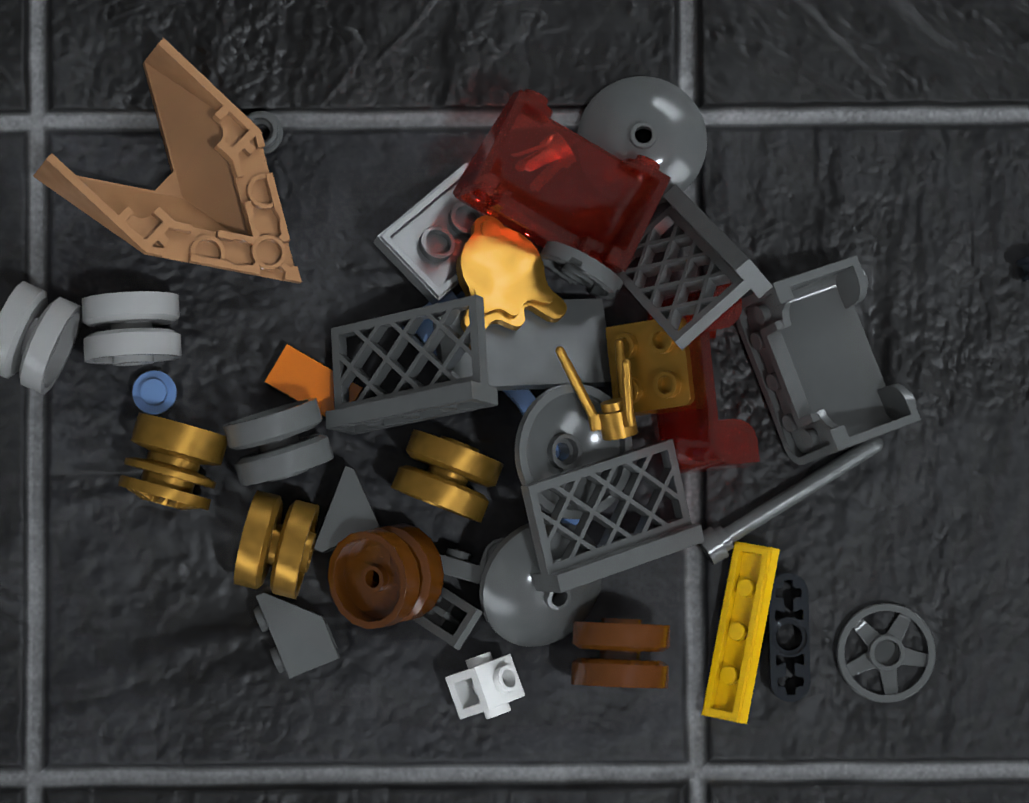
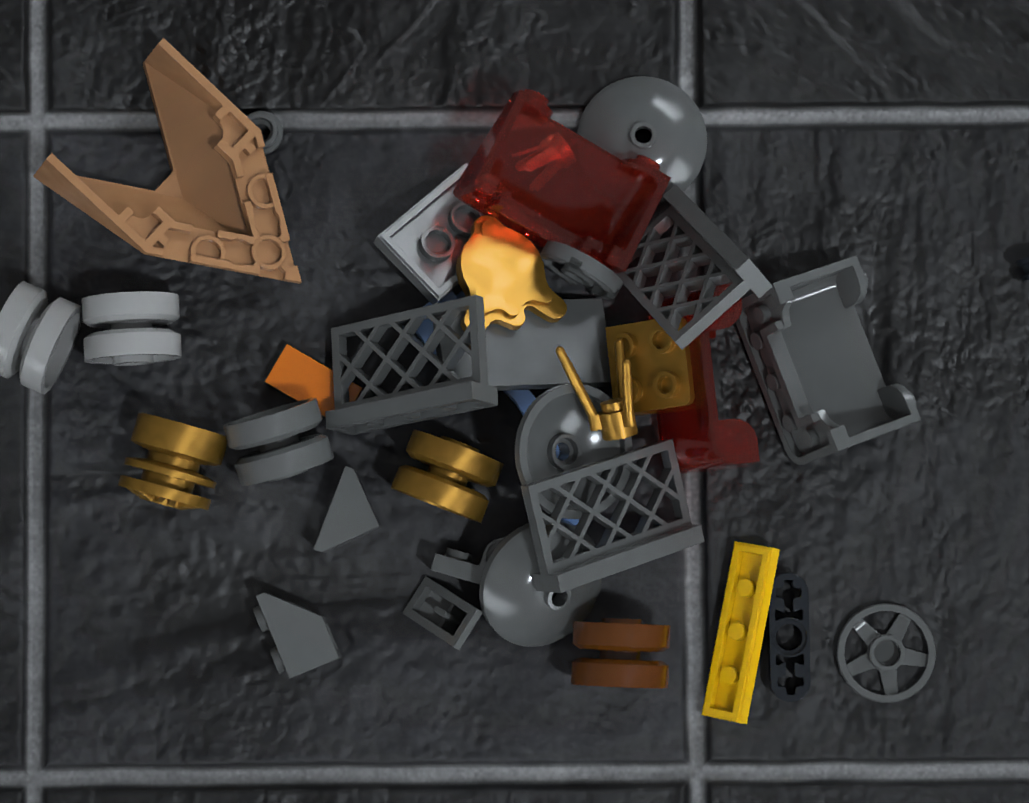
medium blue plate [132,370,177,415] -> none
pearl gold wheel [234,490,319,599] -> none
reddish brown wheel [328,523,444,629] -> none
white brick [445,652,525,719] -> none
dark grey piece [699,437,884,566] -> none

